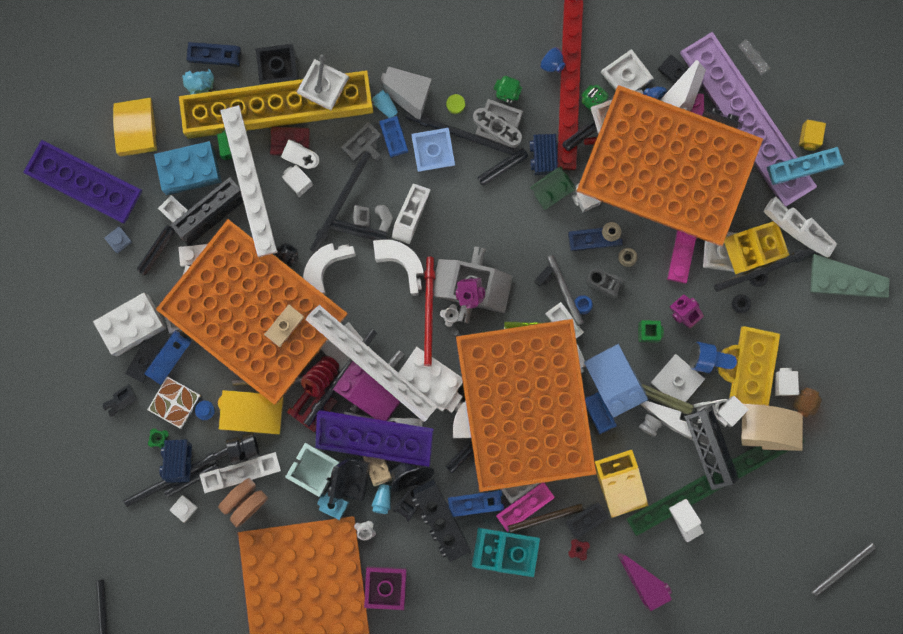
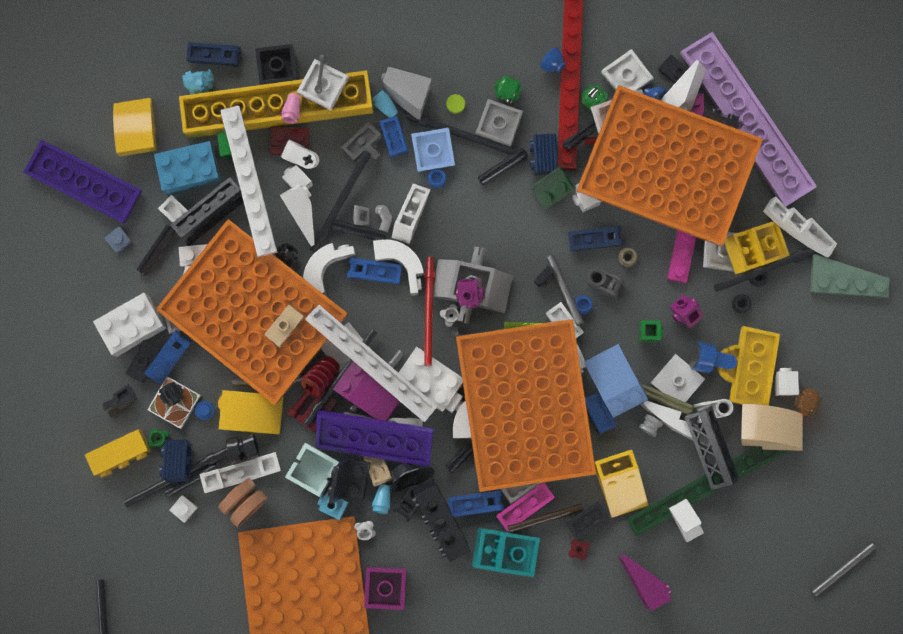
light grey beam [473,108,522,147] -> none
dark tan plate [602,222,621,242] -> none
white brick [715,396,749,427] -> none
clear pin [737,39,771,75] -> none
medium azure plate [767,147,844,185] -> none
yellow brick [799,119,826,151] -> none
none -> yellow brick [85,429,152,478]
none -> black gear [159,382,184,407]
none -> white slope [280,183,315,246]
none -> bright pink cone [281,93,300,124]
none -> blue plate [347,258,402,285]
none -> blue tile [428,168,446,188]

